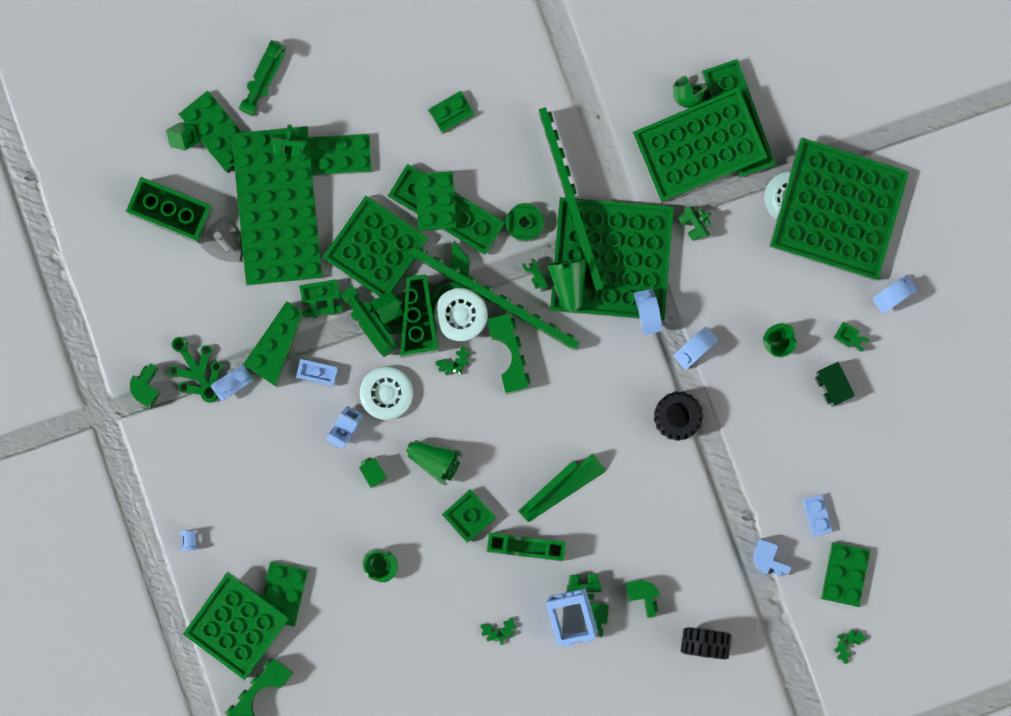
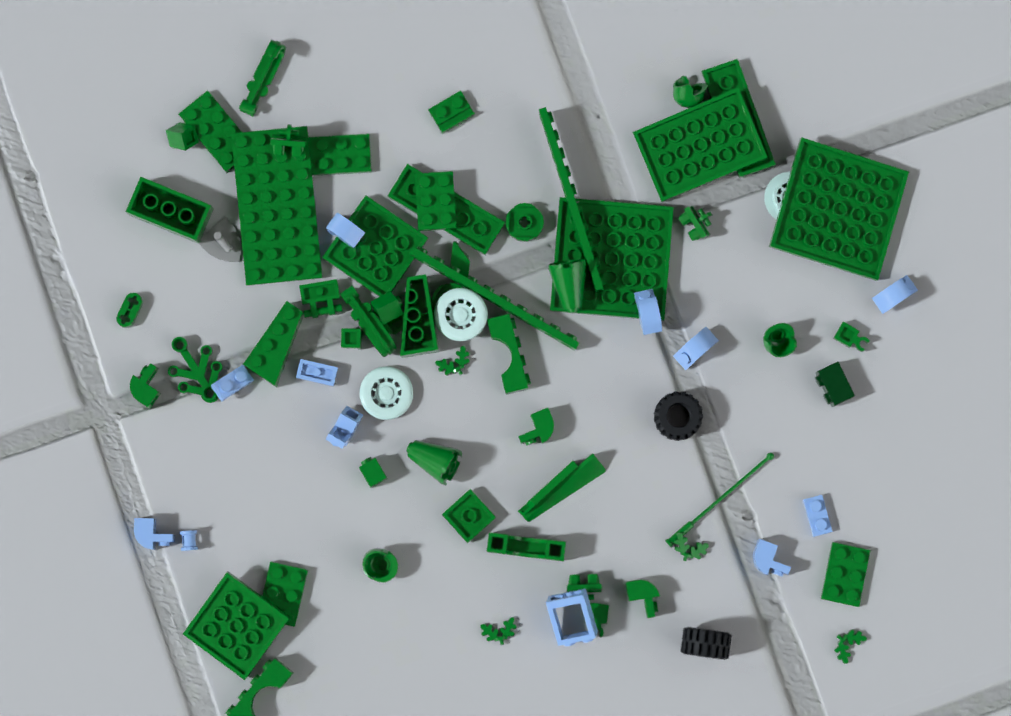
green plate [522,258,548,292] -> none
none -> green beam [116,293,143,328]
none -> light blue brick [134,518,175,550]
none -> light blue brick [326,213,365,248]
none -> green panel [341,328,362,350]
none -> green brick [518,407,554,446]
none -> green piece [665,452,774,547]
none -> green animal [674,533,709,561]

